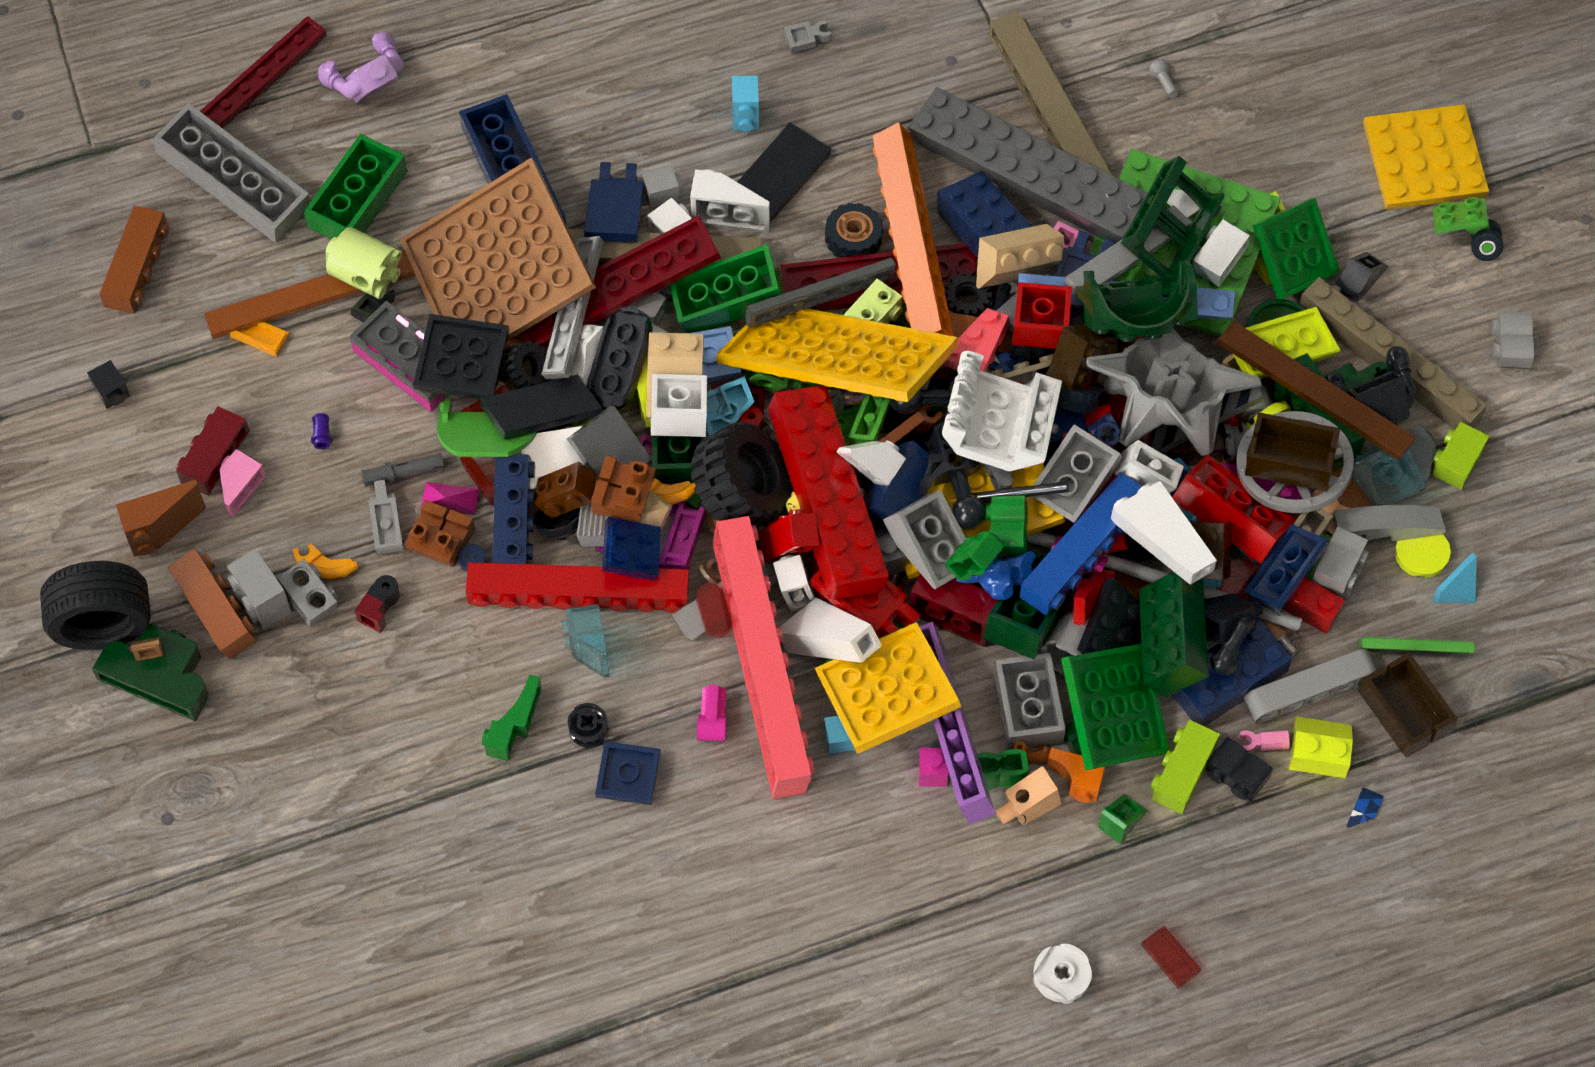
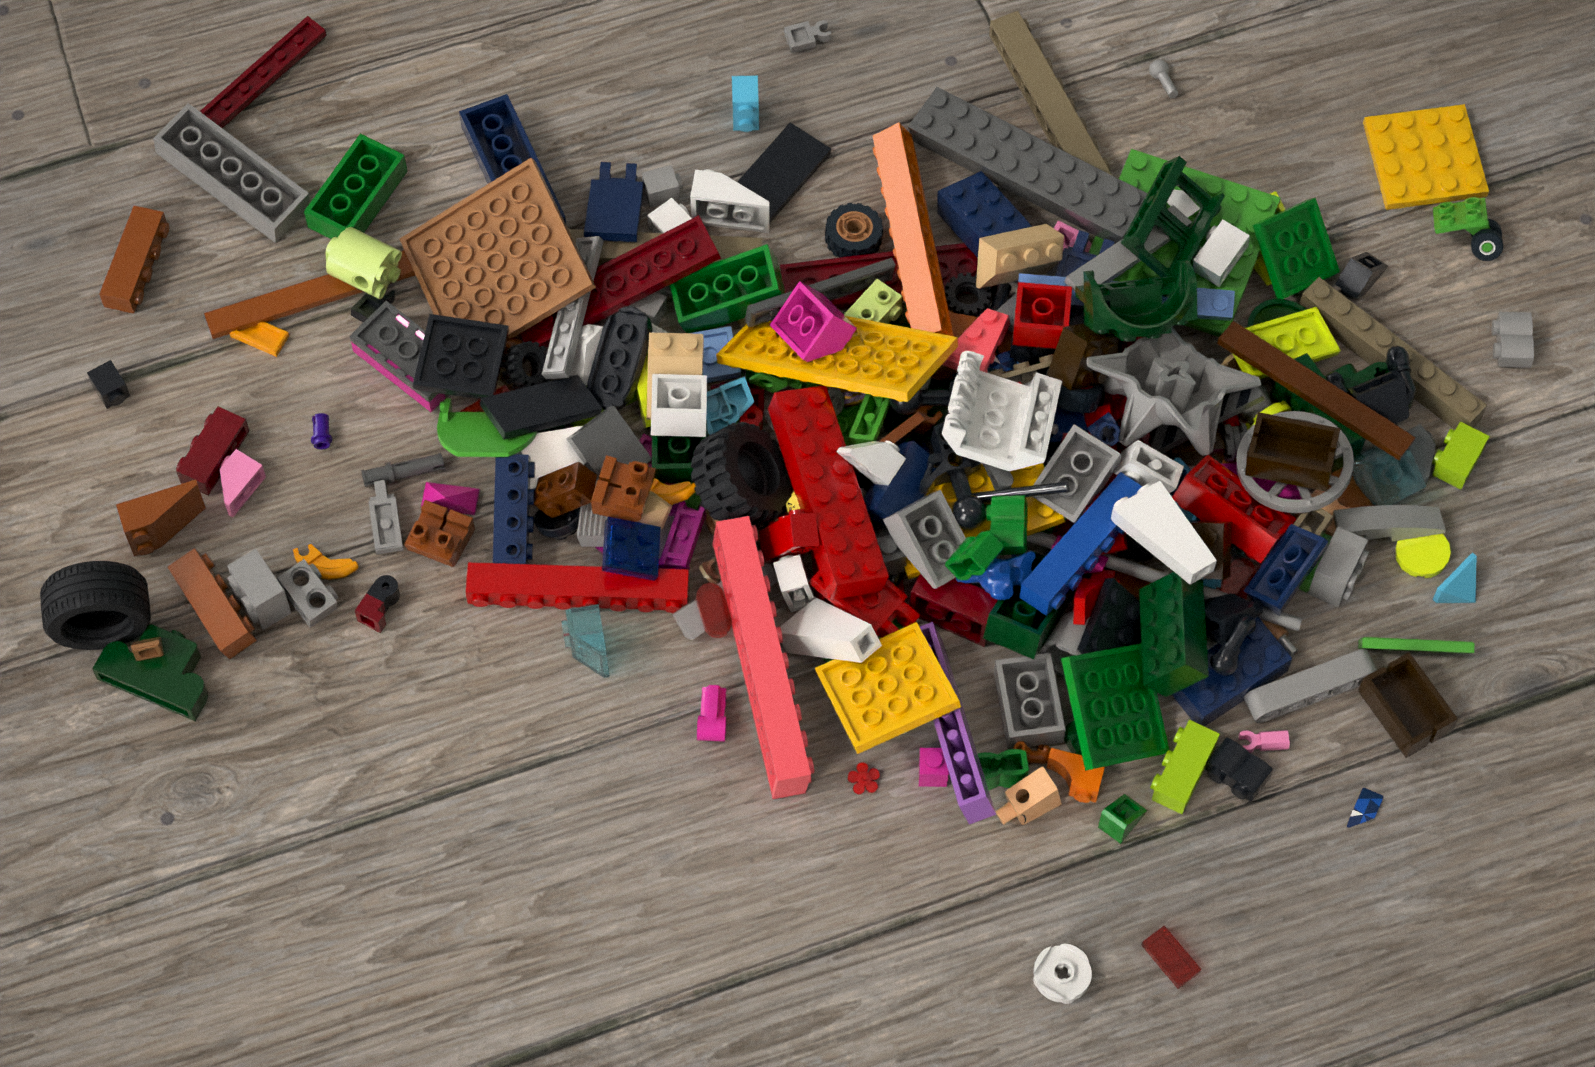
lavender torso [318,32,404,103] -> none
dark blue tile [458,544,486,572] -> none
clear red tile [459,457,495,506] -> none
green slope [482,675,542,761] -> none
black wheel [568,703,608,748] -> none
dark blue plate [595,741,661,805] -> none
medium azure brick [824,716,855,754] -> none
red brick [1284,578,1345,634] -> none
neon yellow slope [1289,716,1353,778] -> none
none -> dark pink slope [770,281,857,362]
none -> red plant [847,762,880,795]

